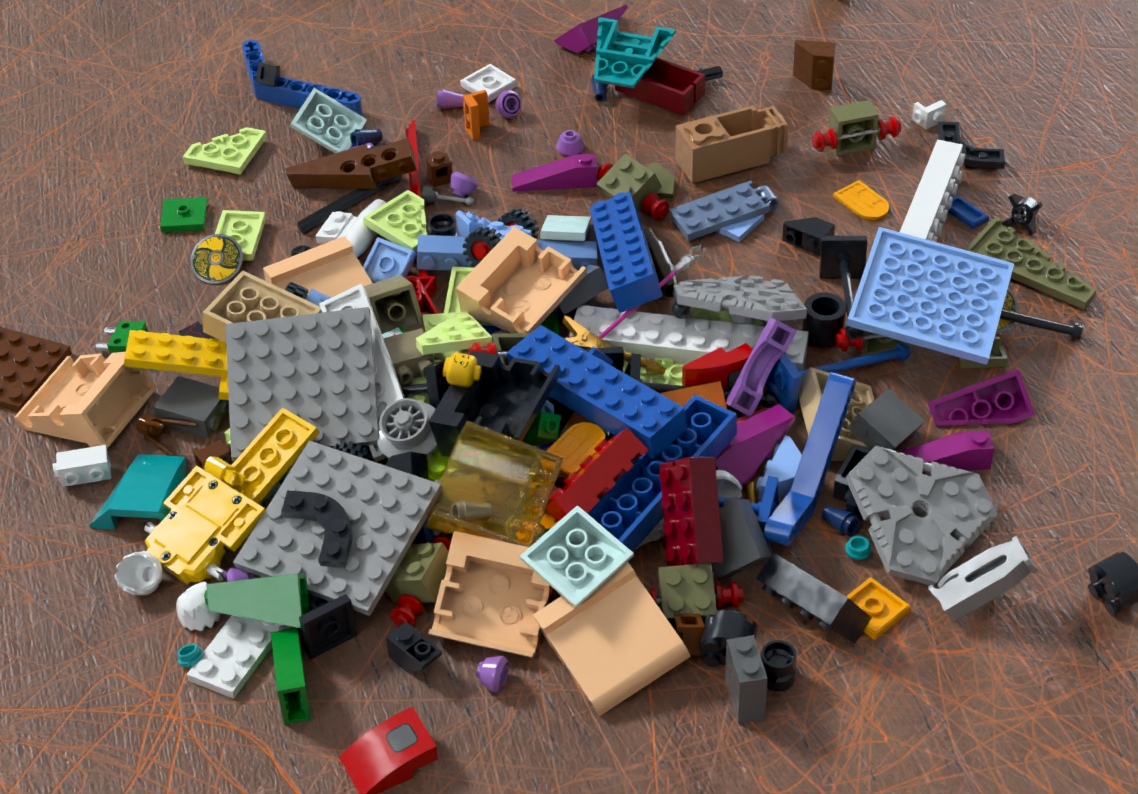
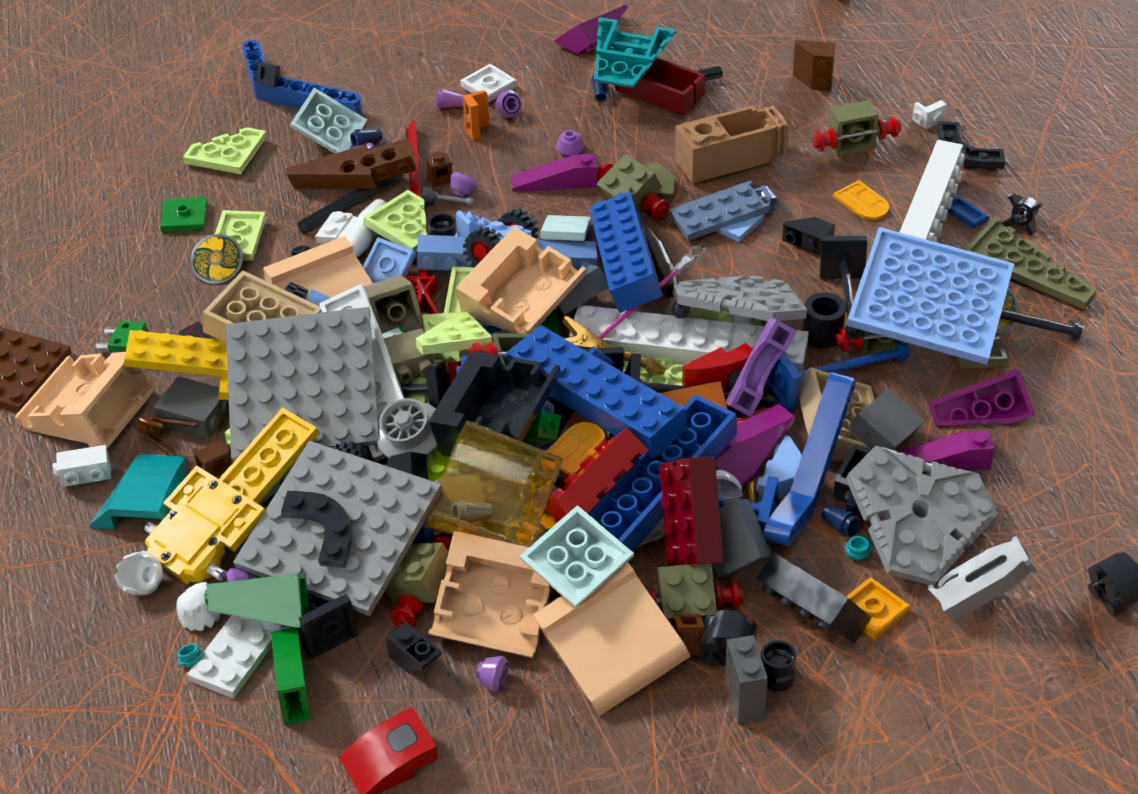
yellow bar [204,456,246,486] -> none
yellow head [443,352,481,388] -> none

